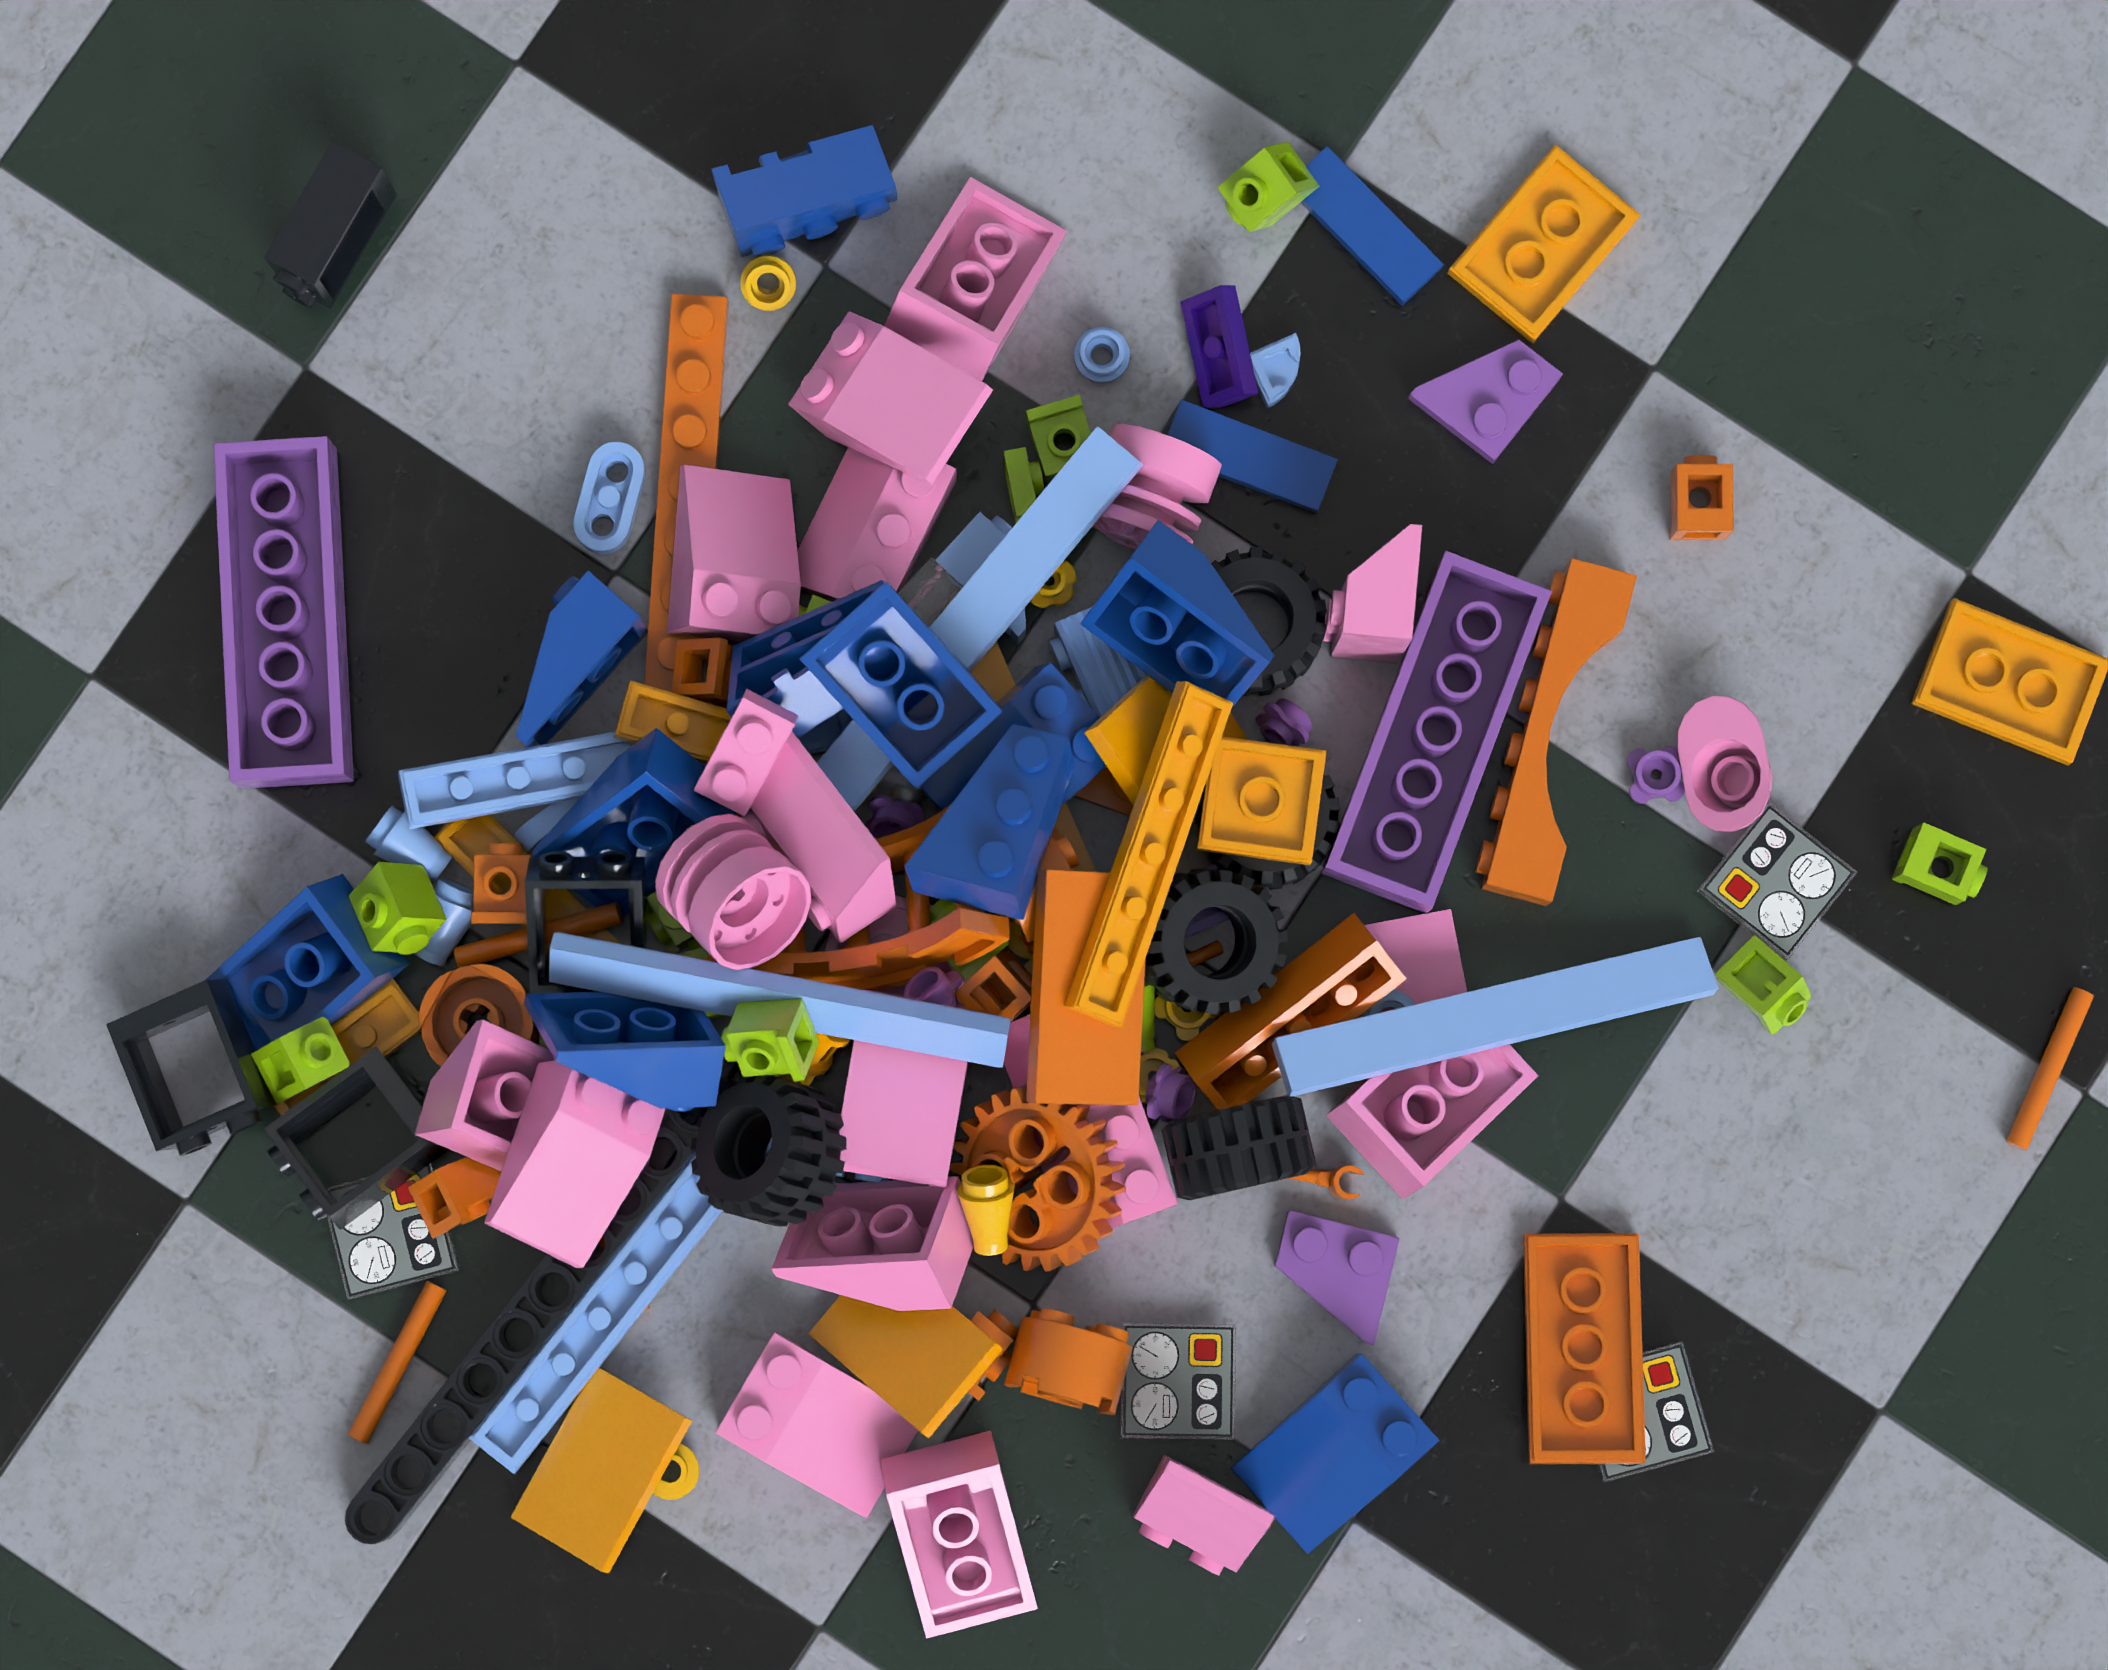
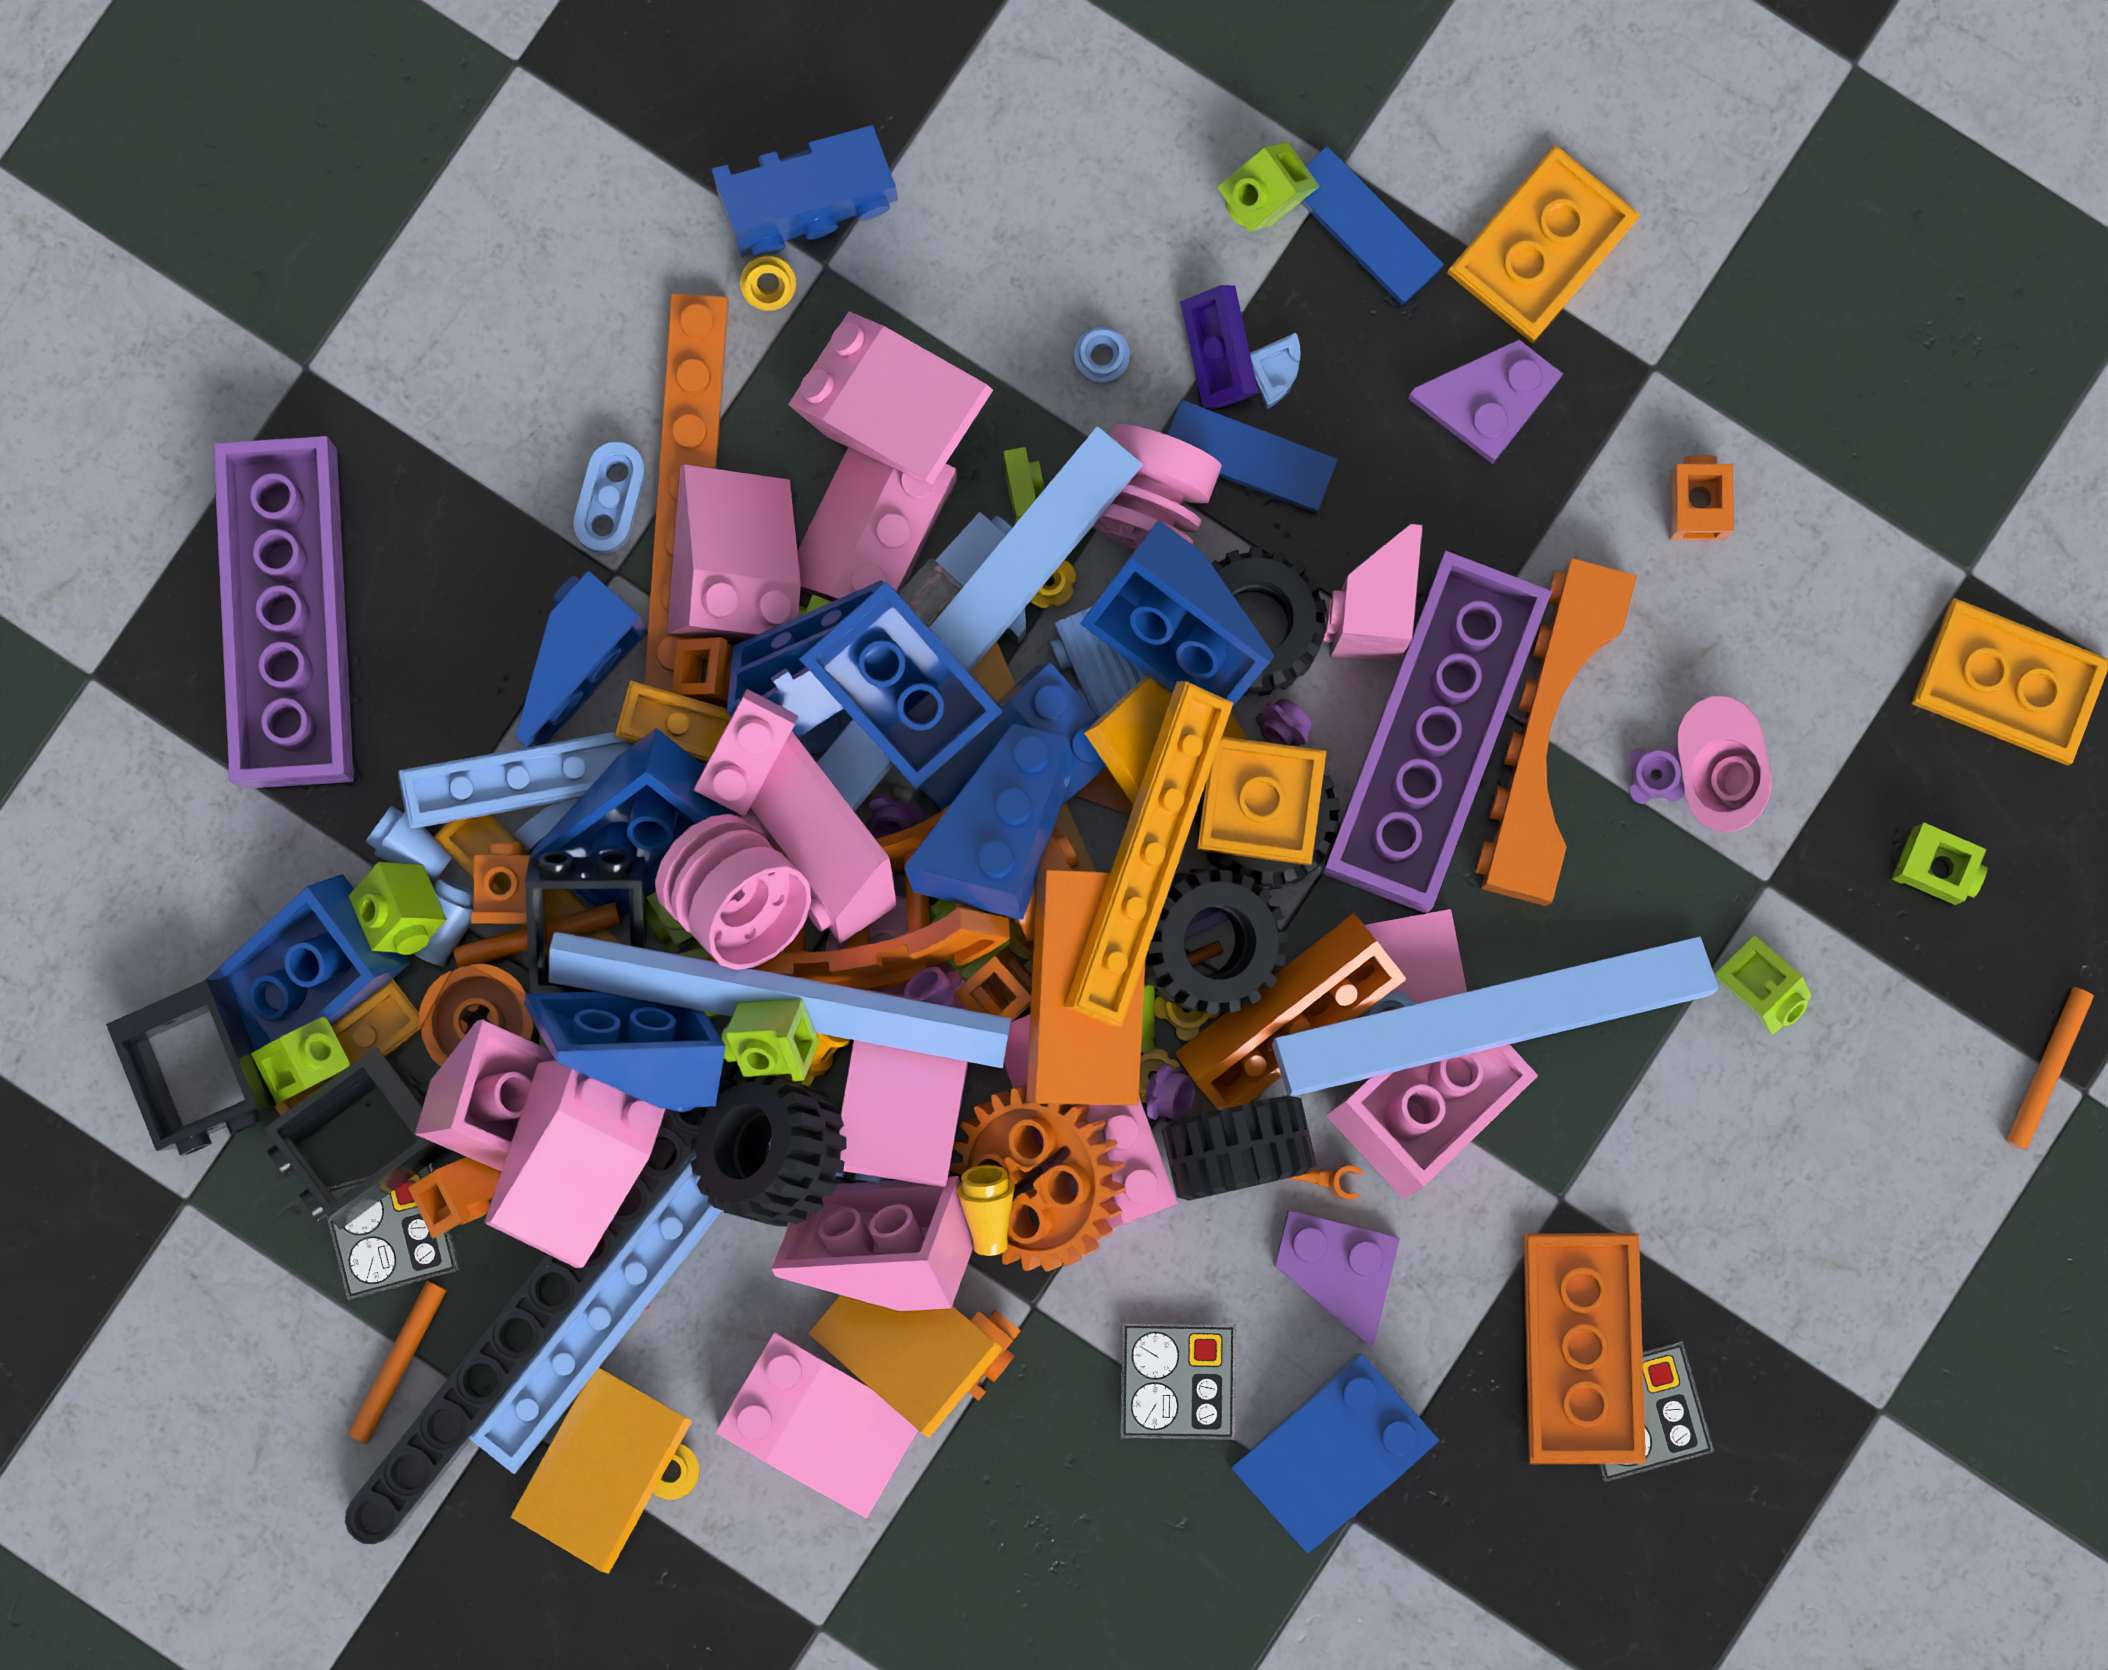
black window [264,141,397,309] -> none
bright pink slope [880,1430,1037,1638] -> none
bright pink slope [884,177,1067,381] -> none
orange brick [1004,1308,1133,1415] -> none
lime brick [1026,394,1091,484] -> none
bright pink slope [1132,1454,1275,1576] -> none
tile [1697,802,1857,961] -> none

